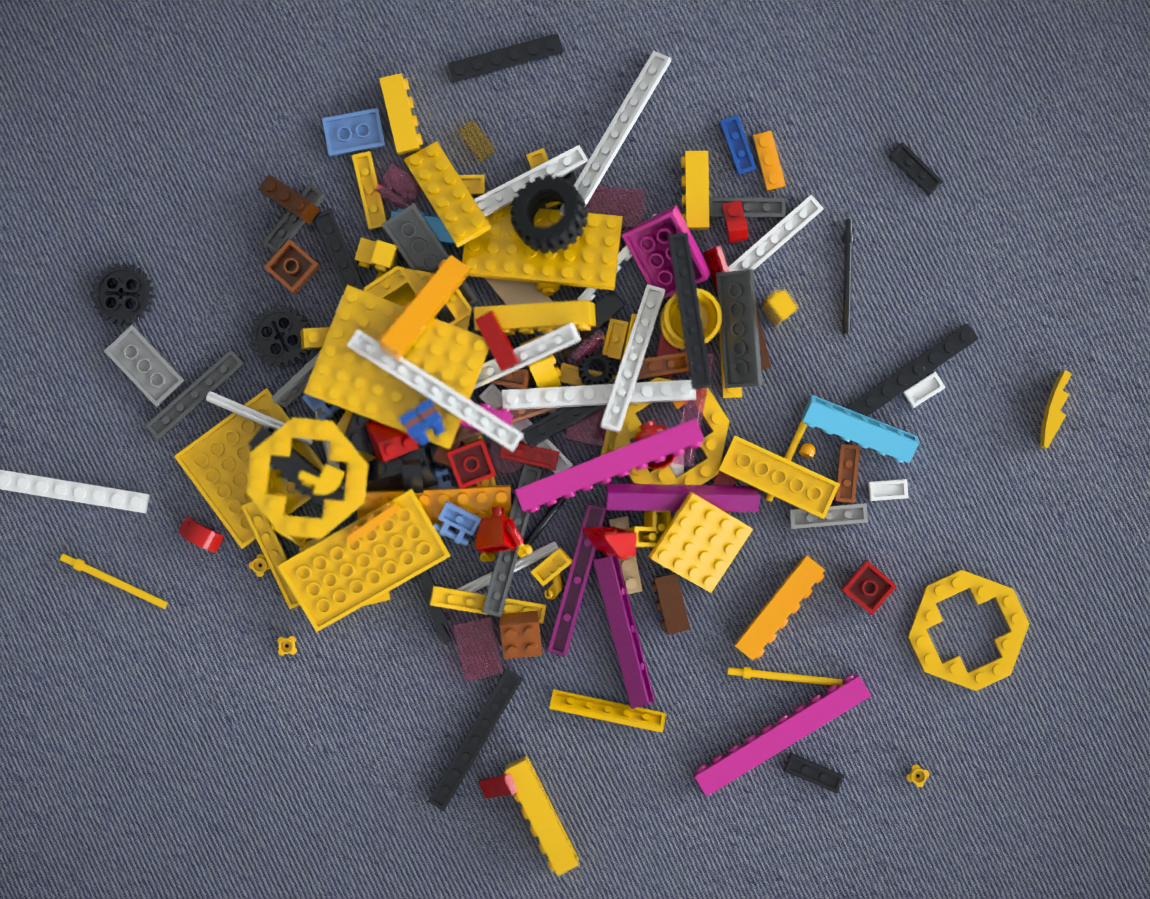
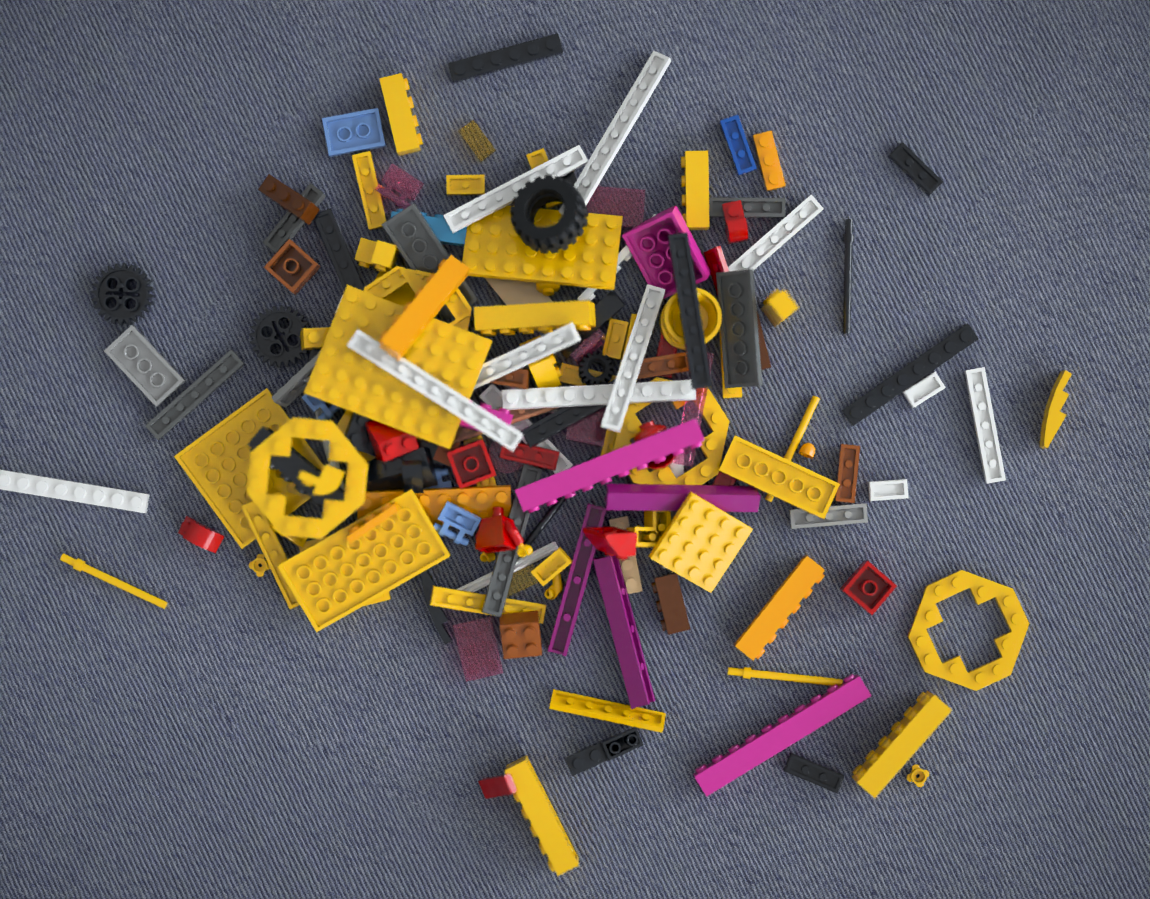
white axle [206,391,313,445] -> none
yellow plate [277,636,297,656] -> none
blue hips [398,398,445,446] -> none
yellow plate [404,141,491,247] -> none
black plate [427,668,523,811] -> none
red tile [475,311,519,372] -> none
medium azure brick [802,395,919,463] -> none
none -> clear yellow tile [507,564,539,597]
none -> black slope [564,727,644,776]
none -> yellow brick [852,691,952,798]
none -> white plate [964,367,1006,484]

